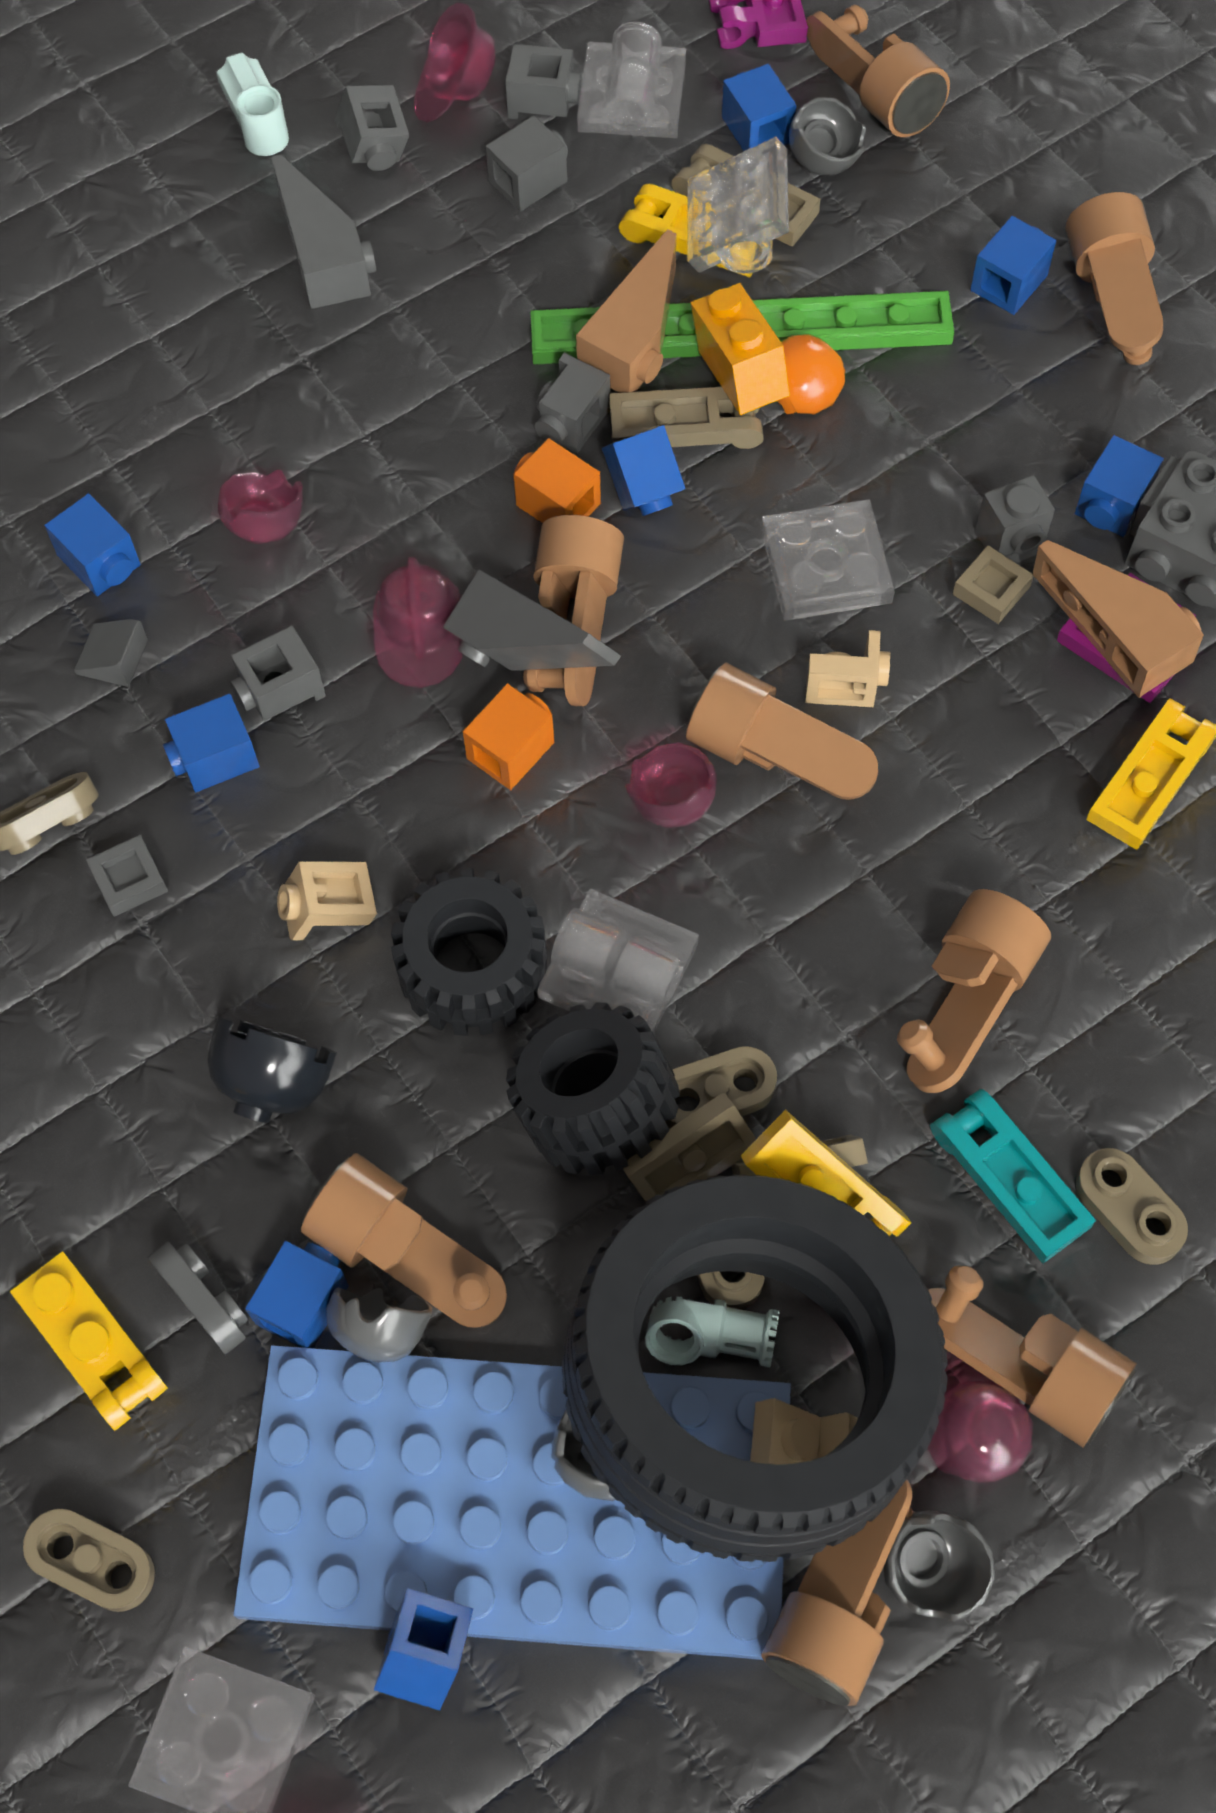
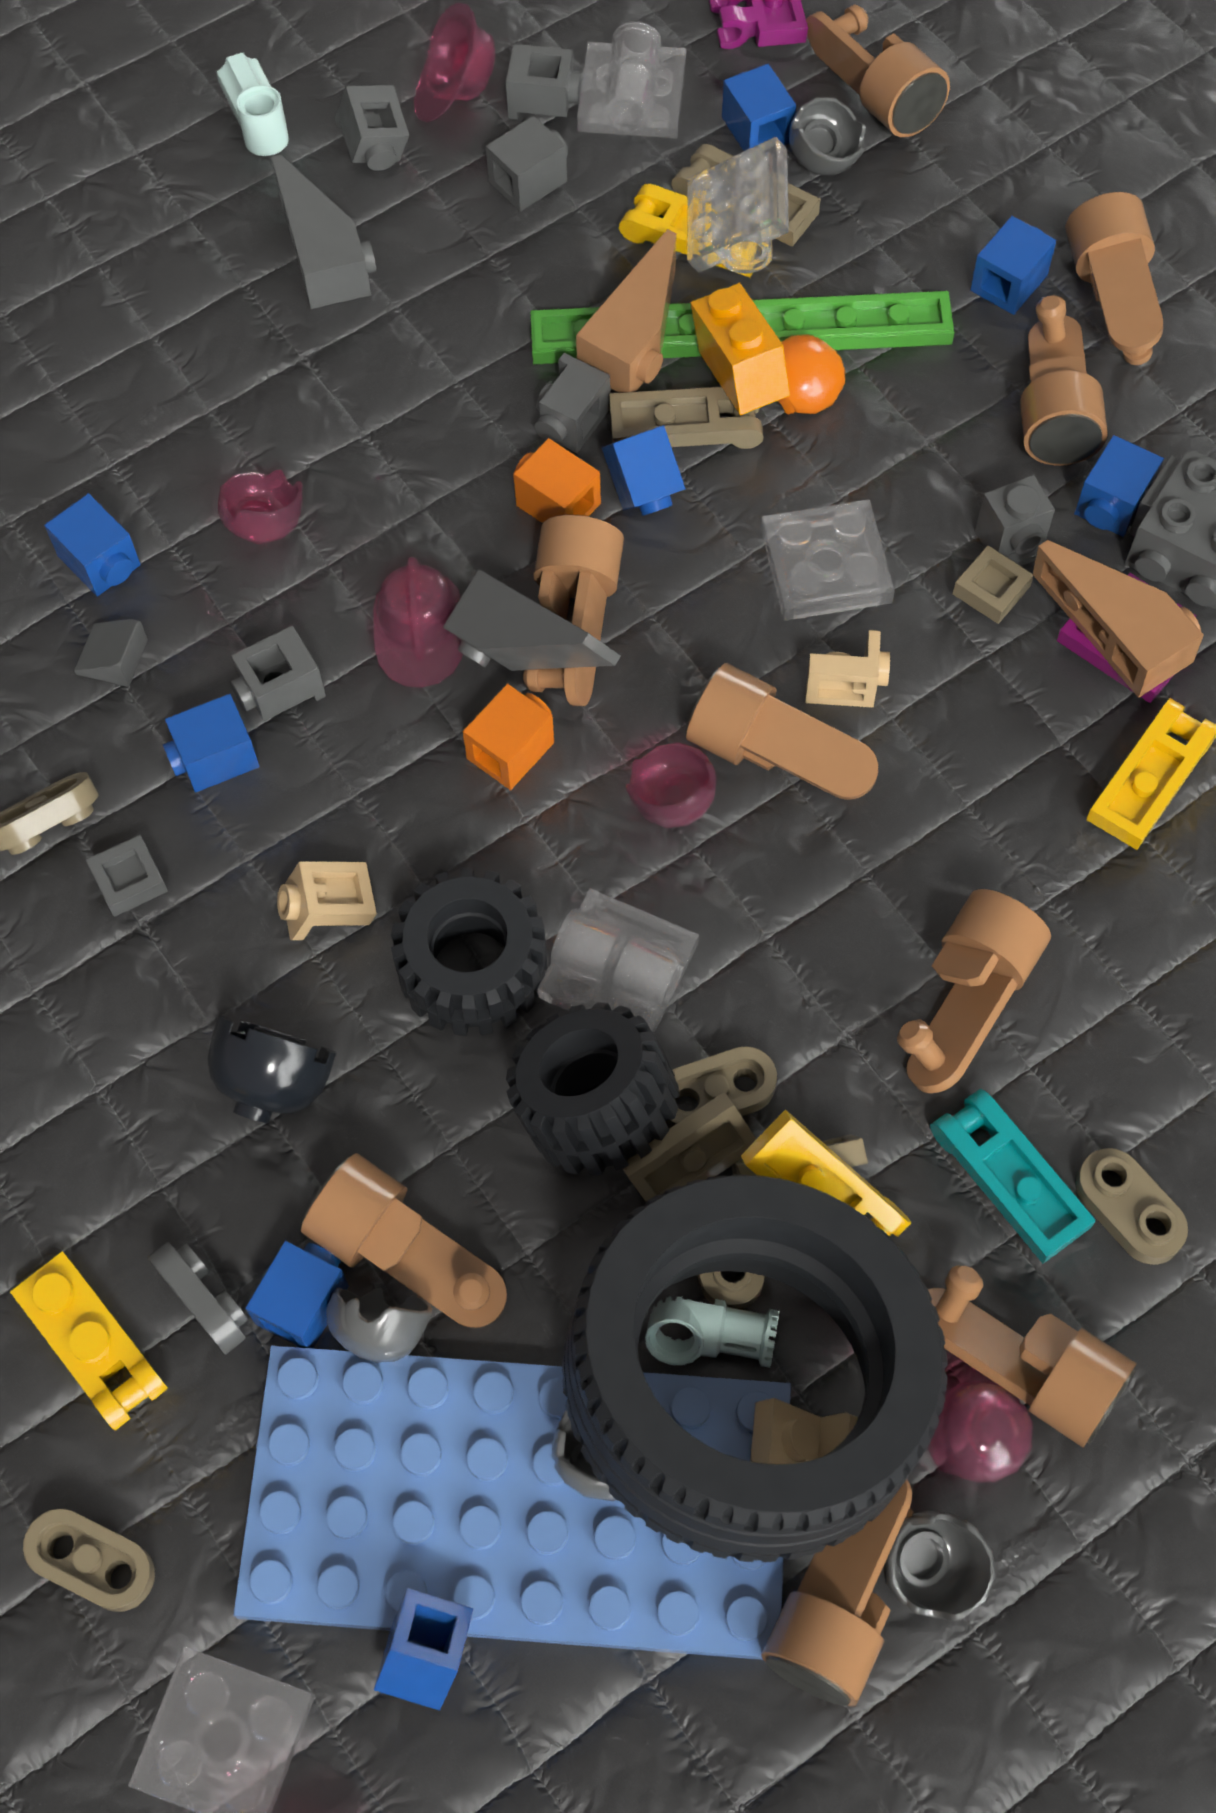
none -> medium nougat piece [1020,295,1108,466]

